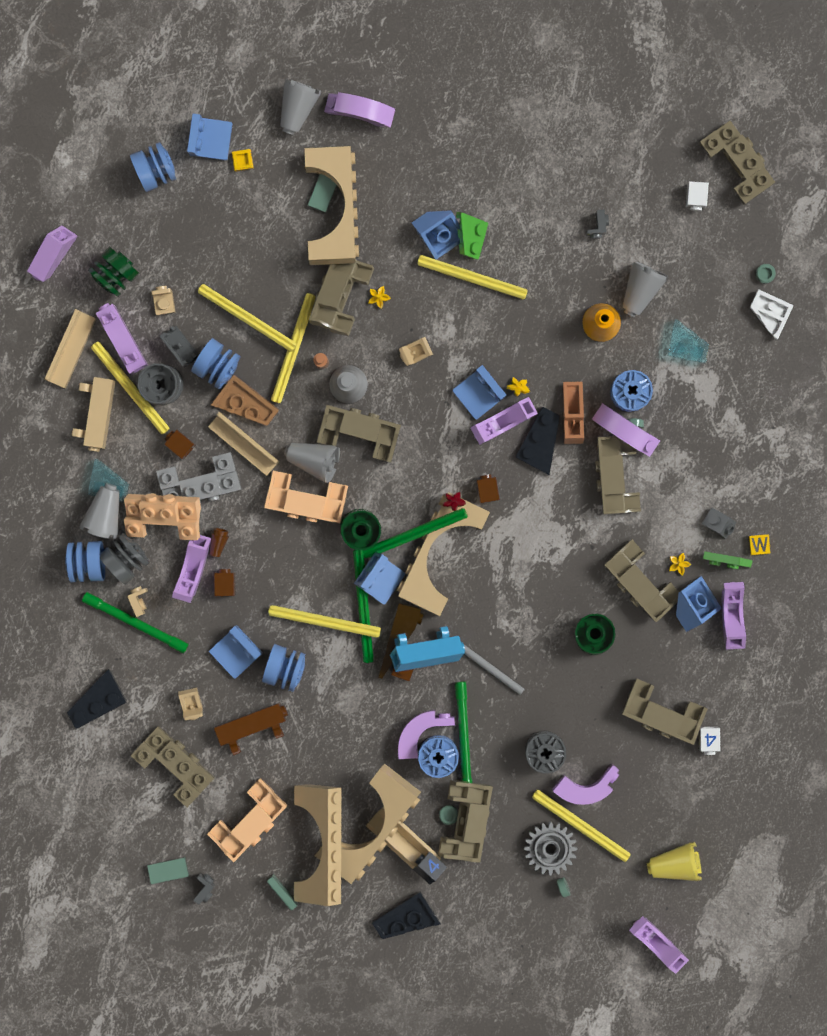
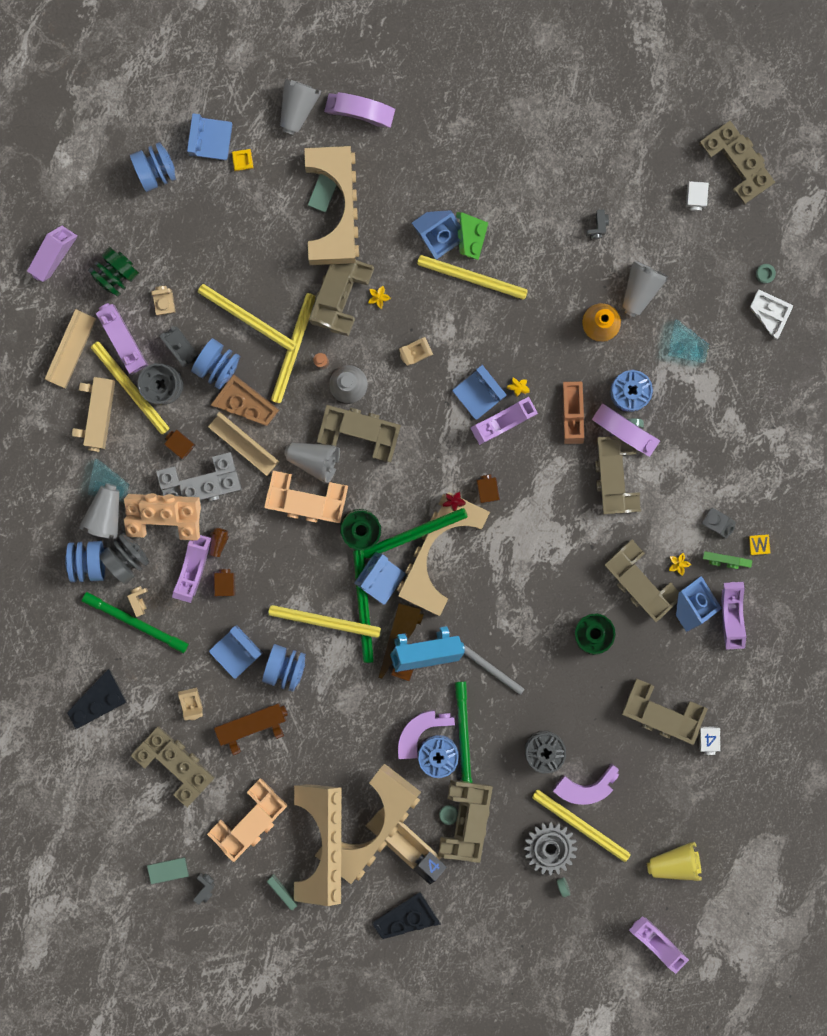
black wing [516,407,560,475] -> none

